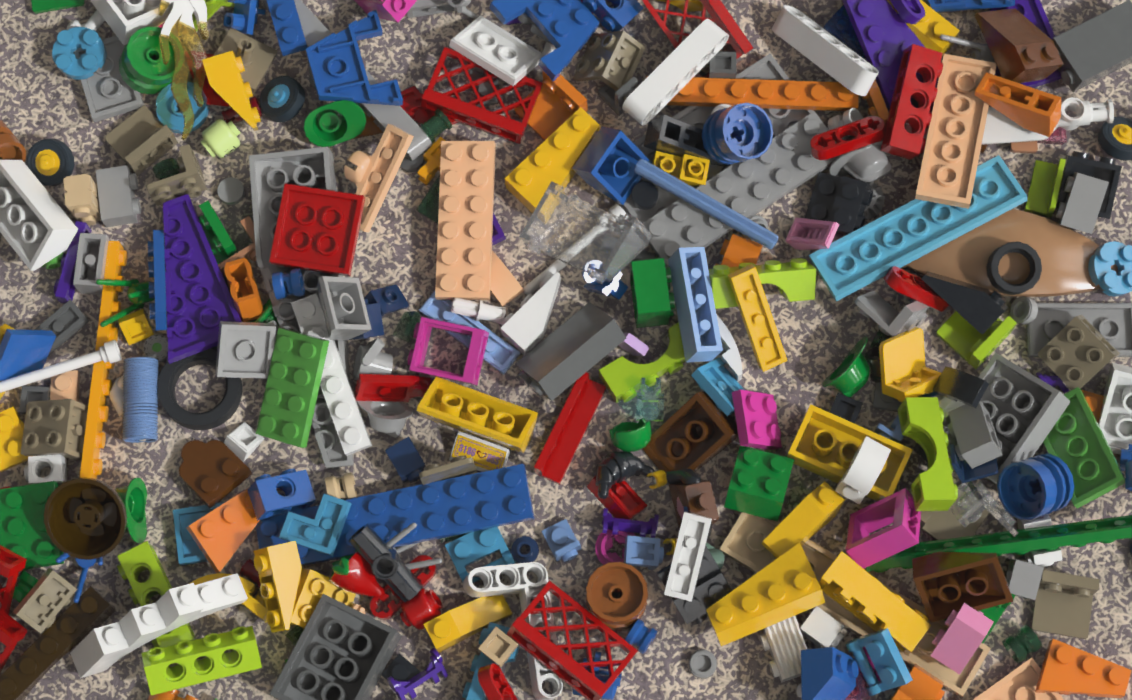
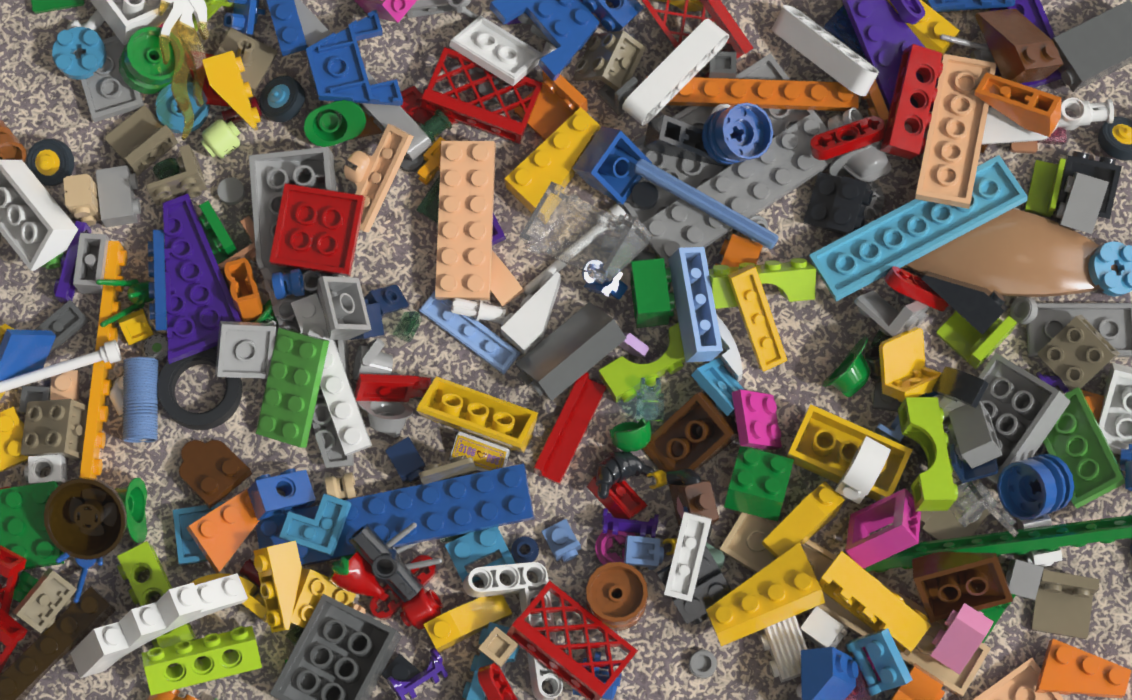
white slope [224,422,265,462] -> none
dark pink window [408,317,489,386] -> none
blue wheel [625,619,658,654] -> none
yellow slope [652,151,710,186] -> none
bright pink slope [785,217,839,250] -> none
black plate [830,393,863,424] -> none
black tyre [986,241,1042,295] -> none
clear green wheel [1002,624,1042,664] -> none

